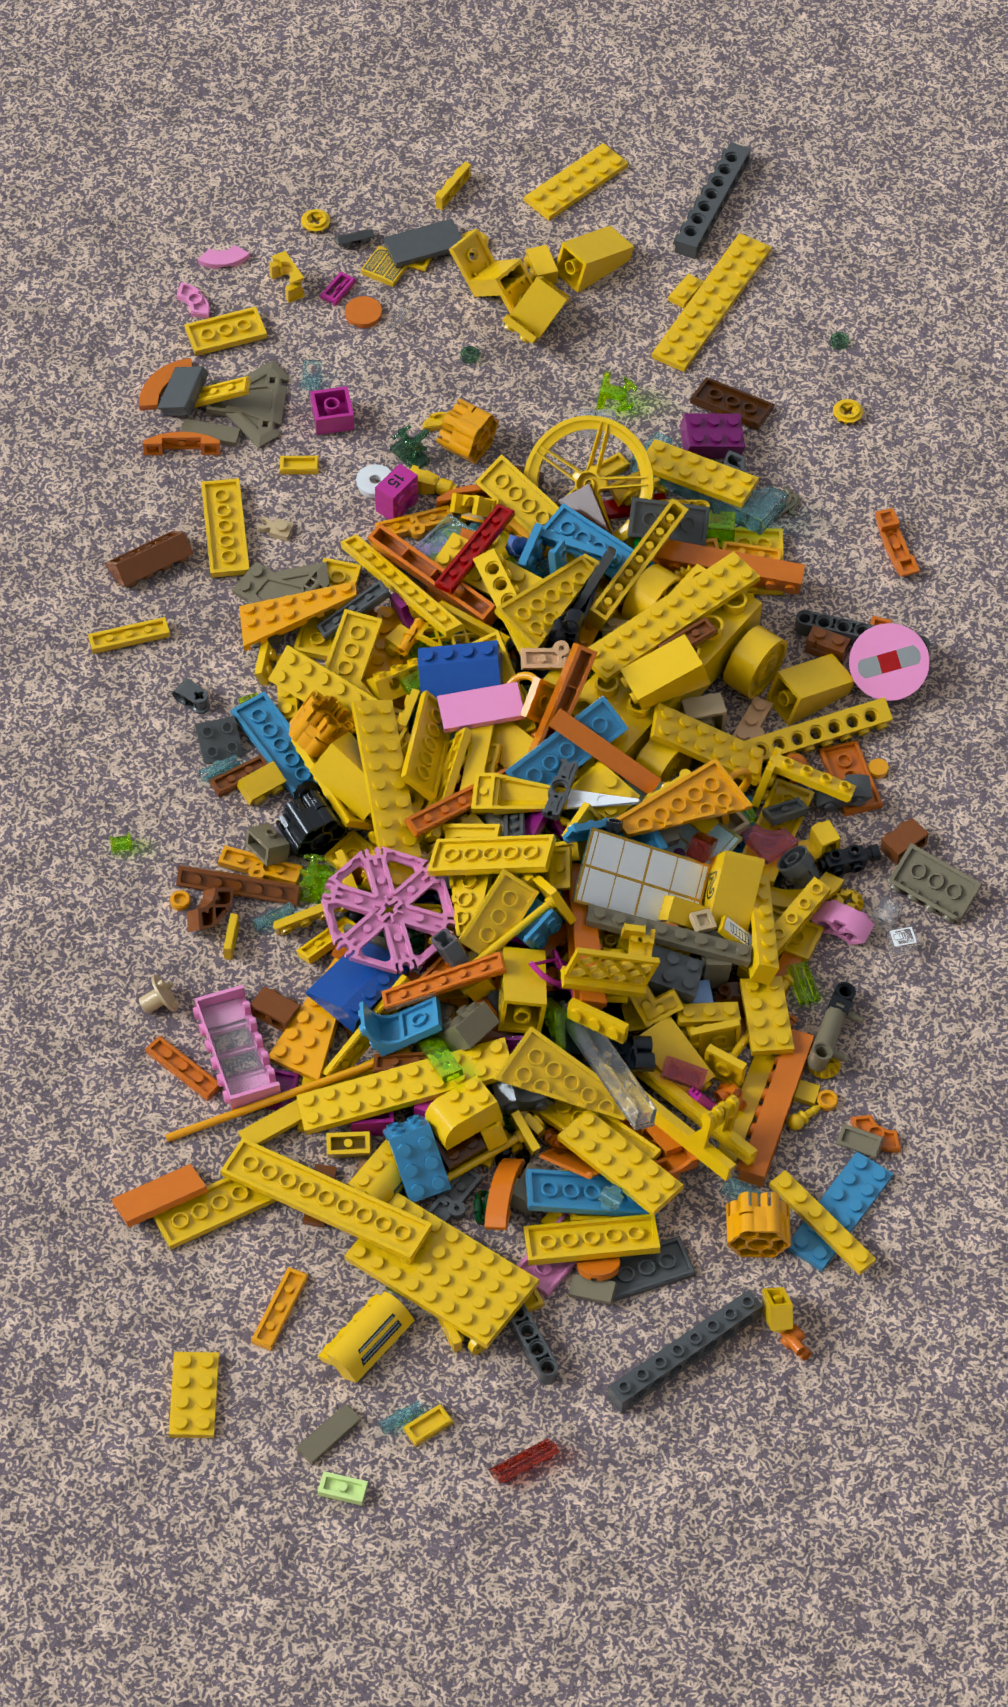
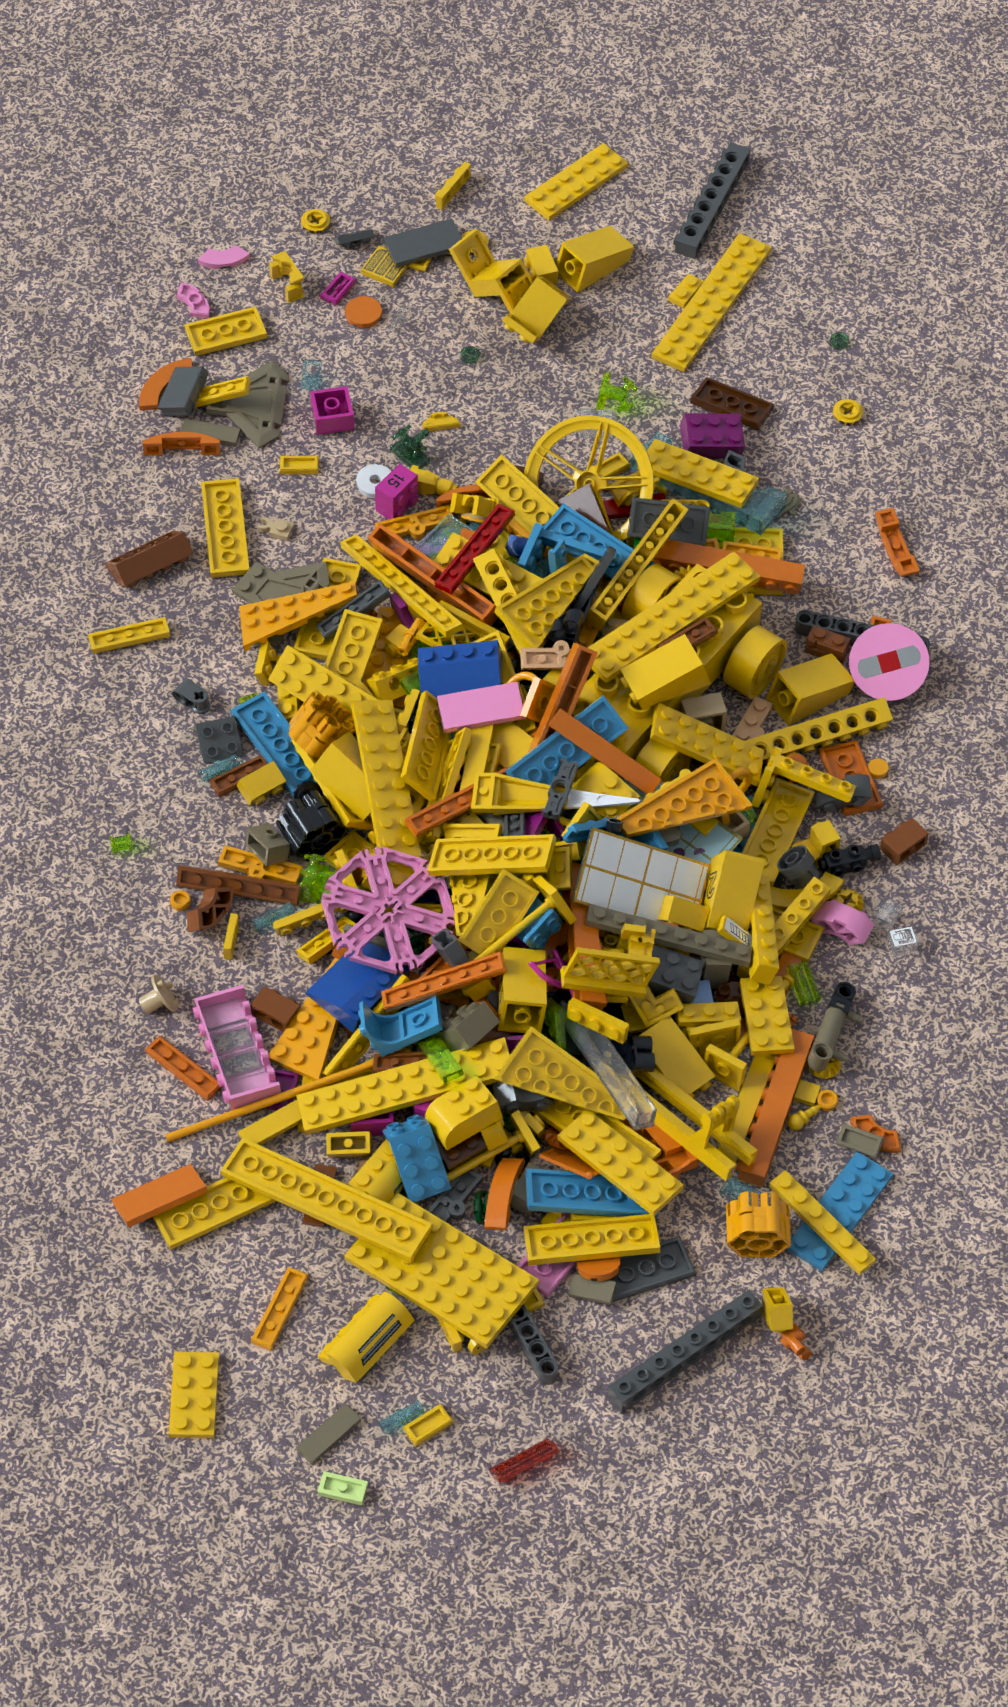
light orange piece [436,398,499,464] -> none
clear light blue gear [597,1184,625,1212] -> none
clear pink plate [660,1055,708,1091] -> none
clear red brick [685,831,718,863] -> none
tan plate [688,908,717,933] -> none
dark pink tile [688,1086,718,1111] -> none
orange plate [714,1083,747,1111] -> none
clear pink tile [740,824,799,865] -> none
dark grey plate [762,797,809,826] -> none
dark tan bracket [886,843,983,924] -> none

